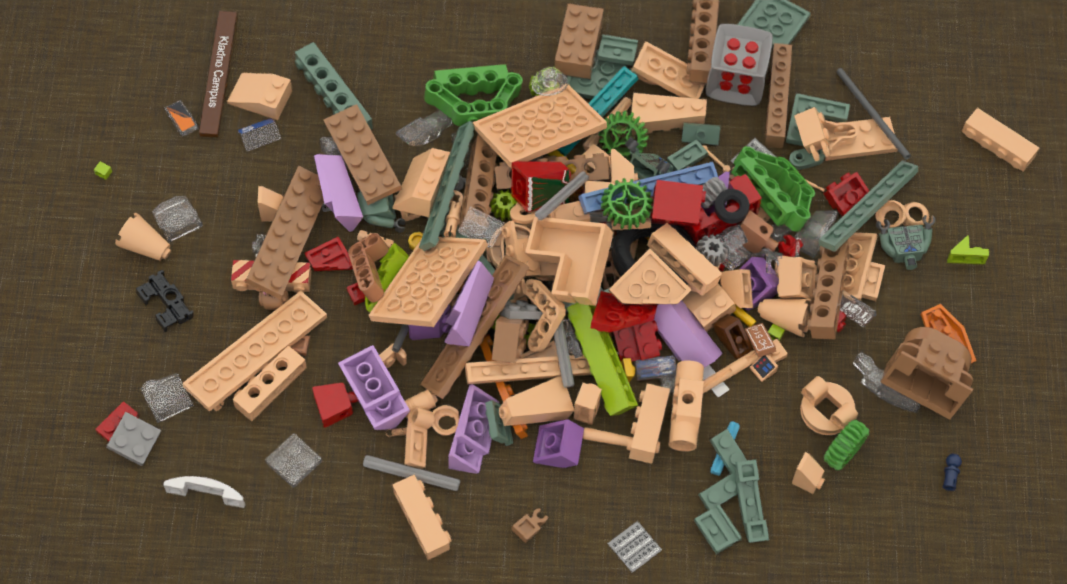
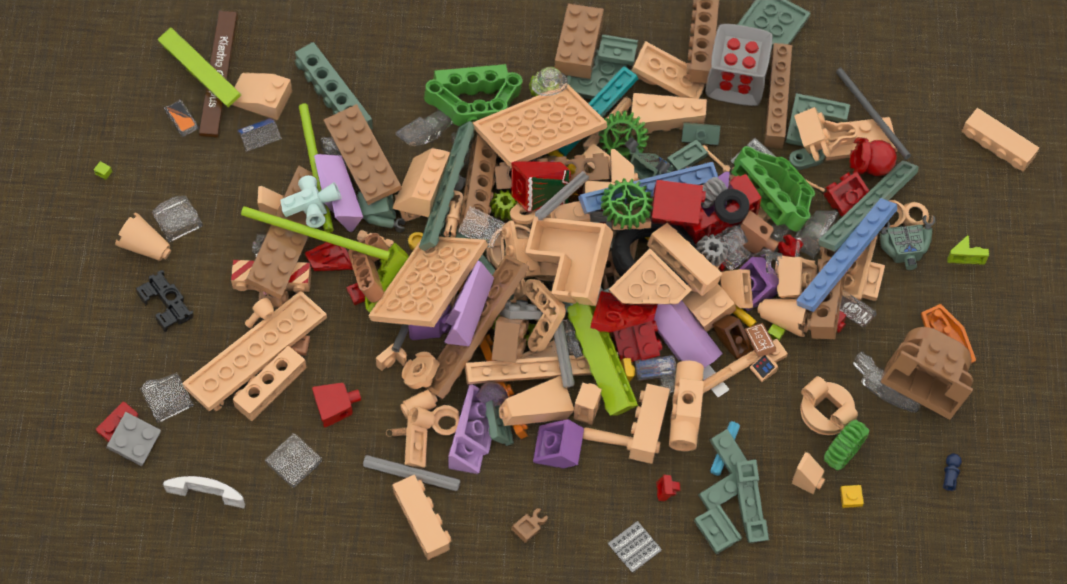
lavender slope [338,345,410,430] -> none
none -> lime slope [158,28,242,107]
none -> lime piece [241,206,391,261]
none -> light nougat bar [245,298,274,328]
none -> light aqua brick [280,176,342,228]
none -> lime piece [299,104,334,233]
none -> light nougat plate [402,352,440,389]
none -> clear purple hair [476,382,508,406]
none -> red tile [656,475,680,501]
none -> medium blue plate [796,198,898,312]
none -> yellow plate [840,485,864,508]
none -> red tile [850,137,897,176]

